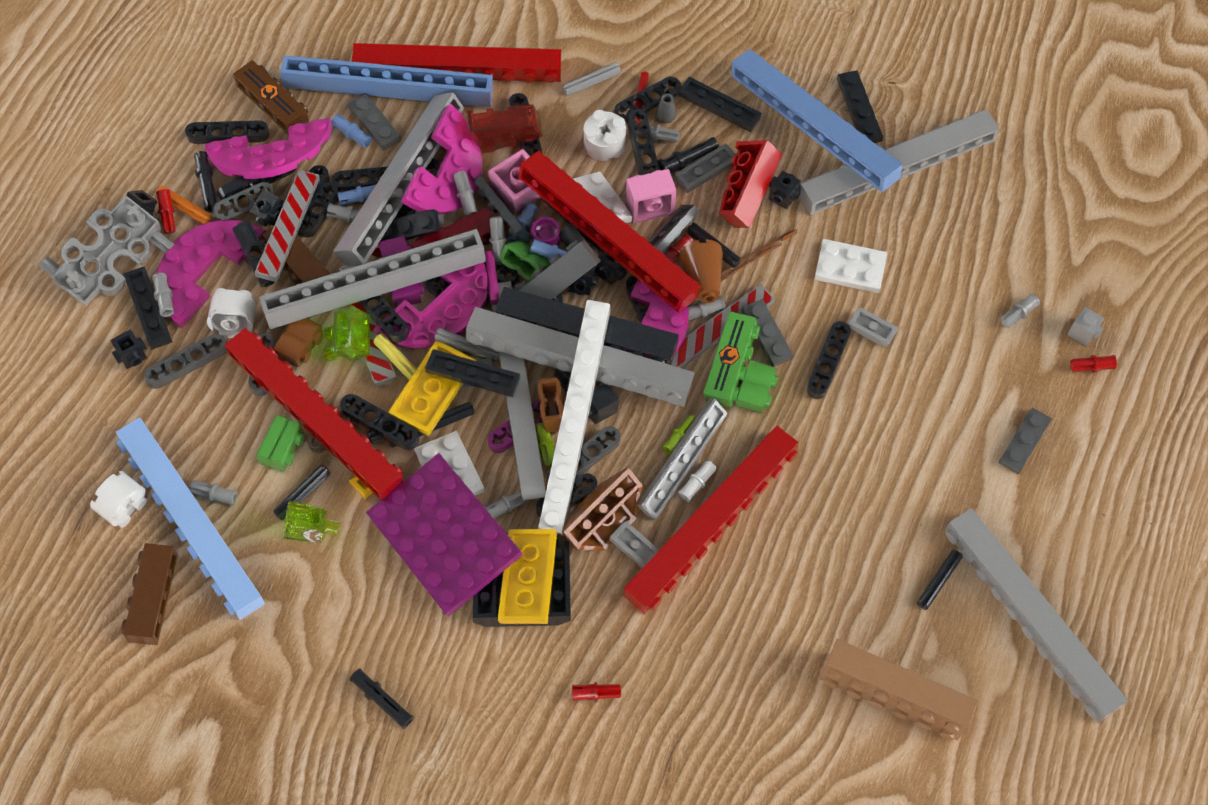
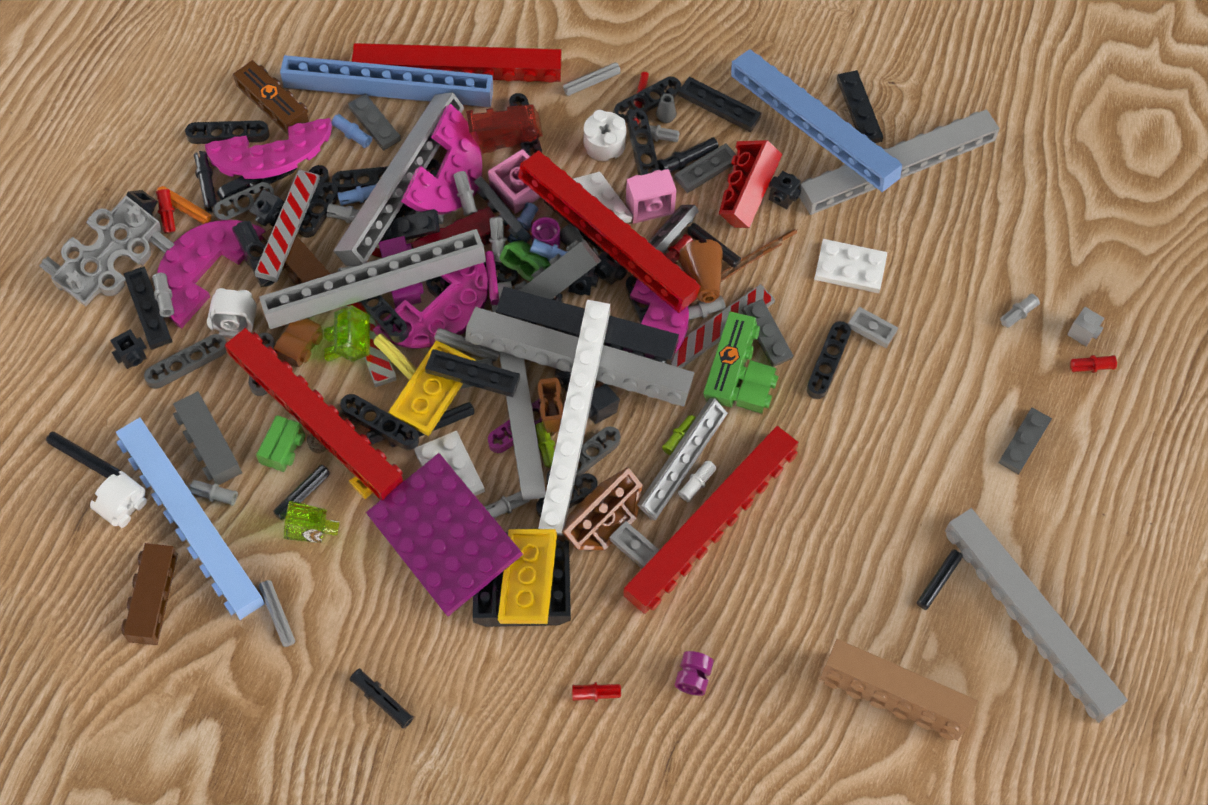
none -> black axle [46,431,121,478]
none -> dark grey brick [173,391,242,485]
none -> light grey axle [259,580,295,647]
none -> magenta wheel [674,651,714,696]

